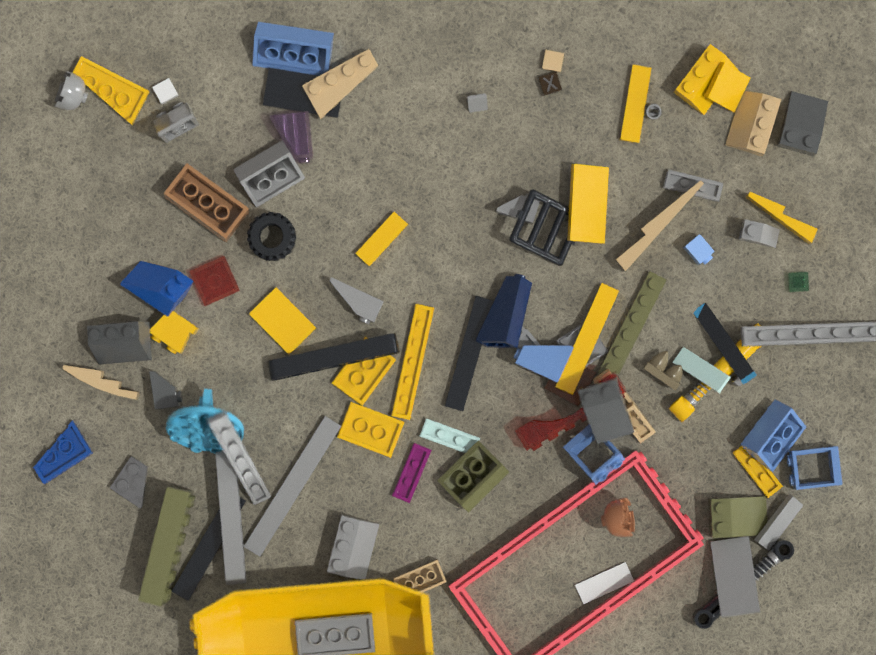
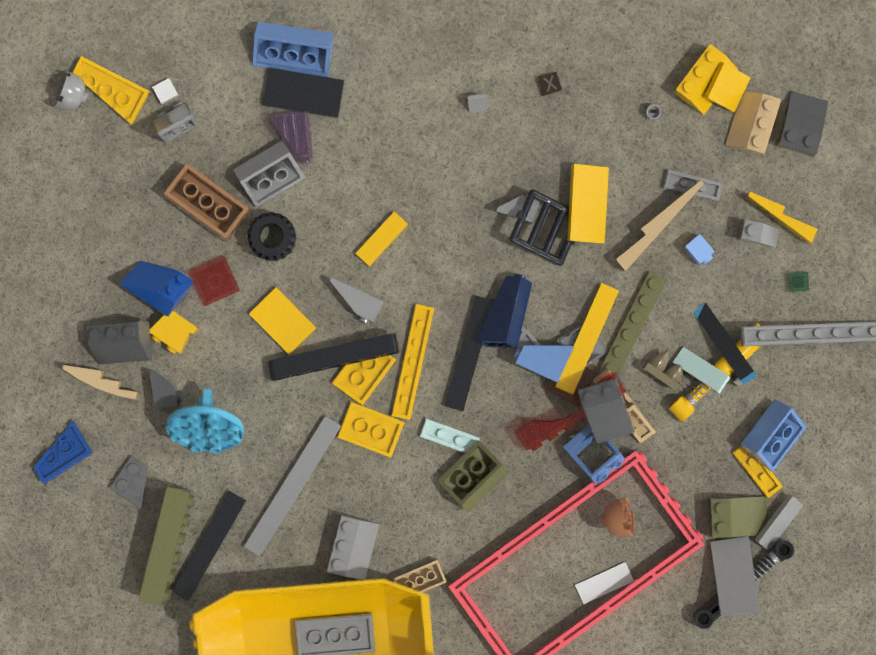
light grey tile [207,411,271,505] -> none
light grey beam [216,451,246,585] -> none
tan wing [302,49,378,119] -> none
magenta tile [392,443,432,503] -> none
tan tile [542,50,564,73] -> none
yellow tile [620,65,651,143] -> none
medium blue window [787,446,842,490] -> none

